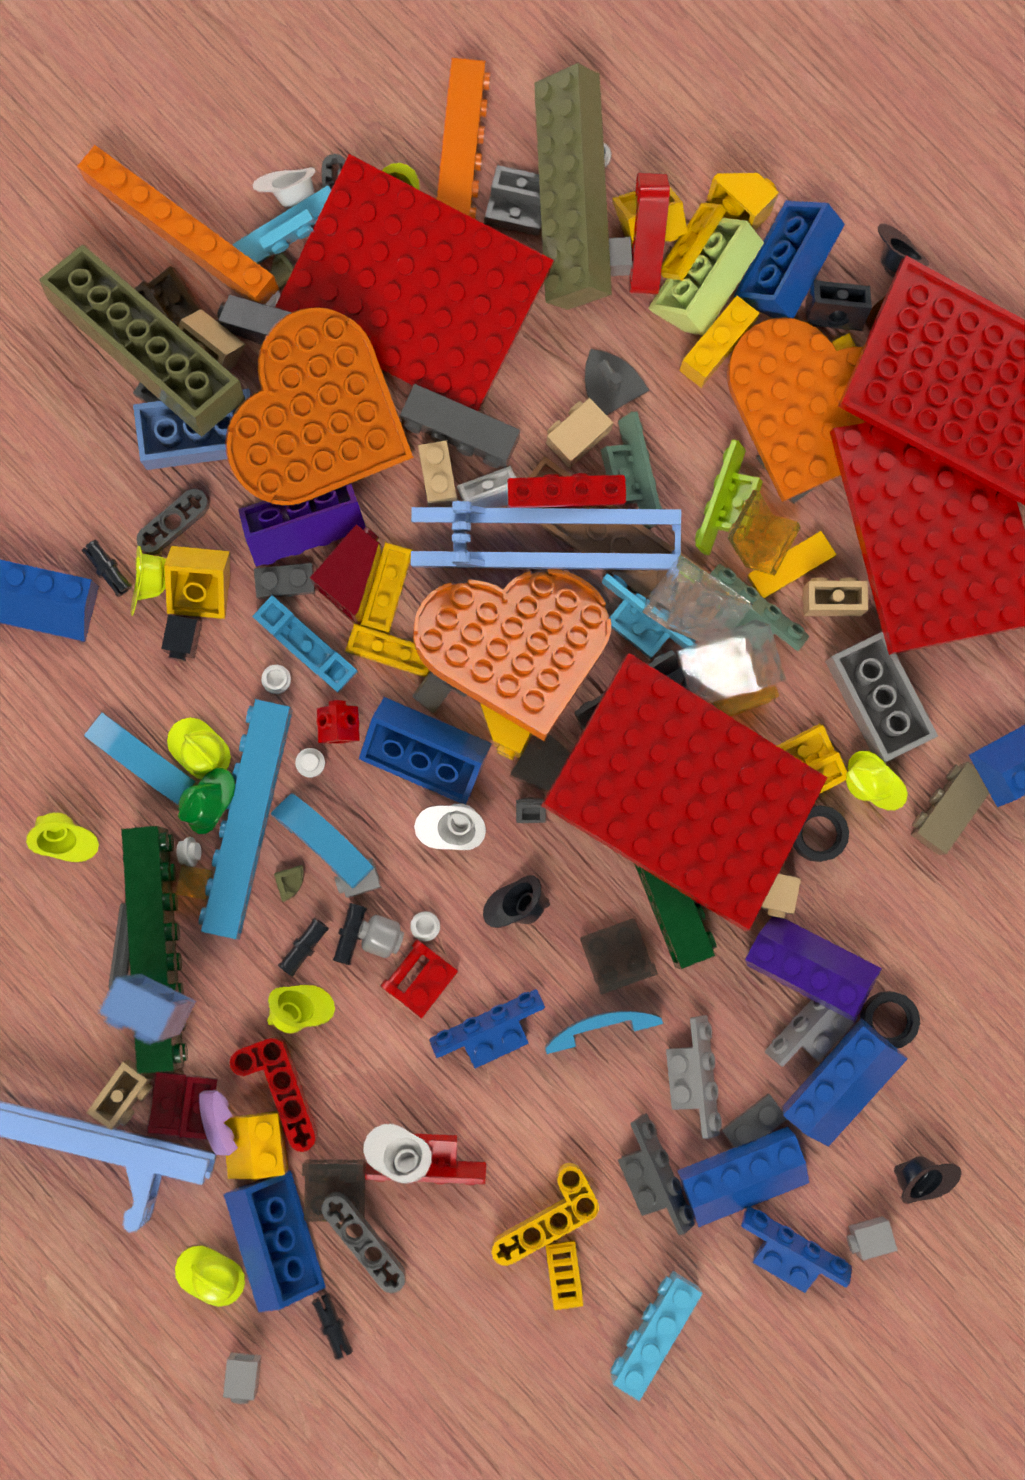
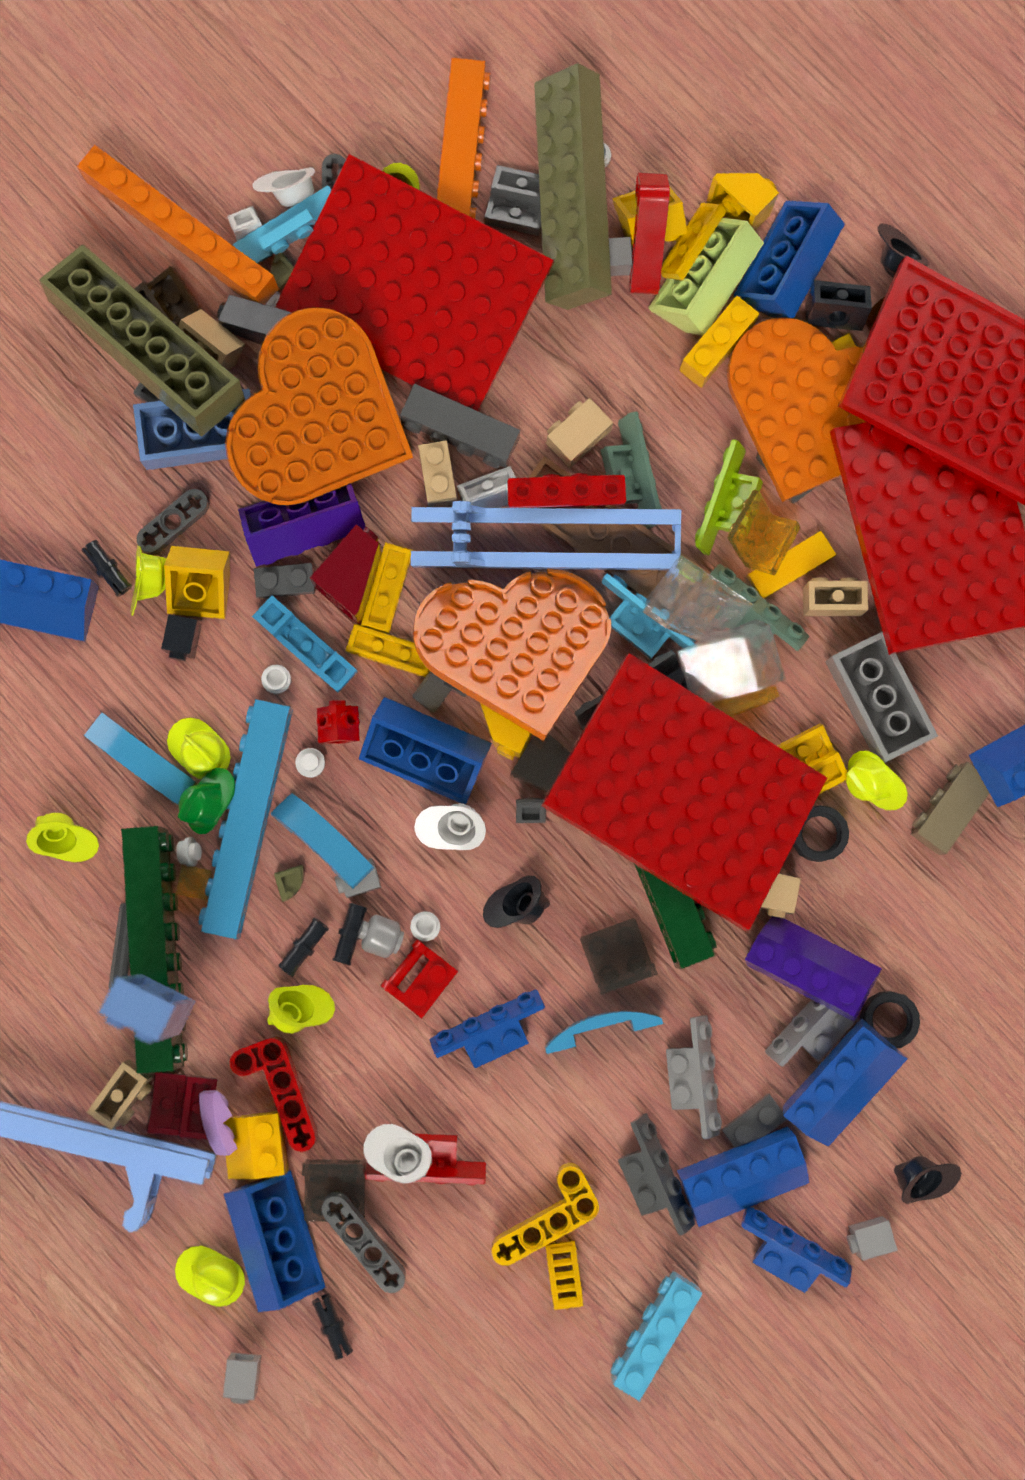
dark grey shield [585,349,649,415] -> none
none -> white slope [227,206,262,241]

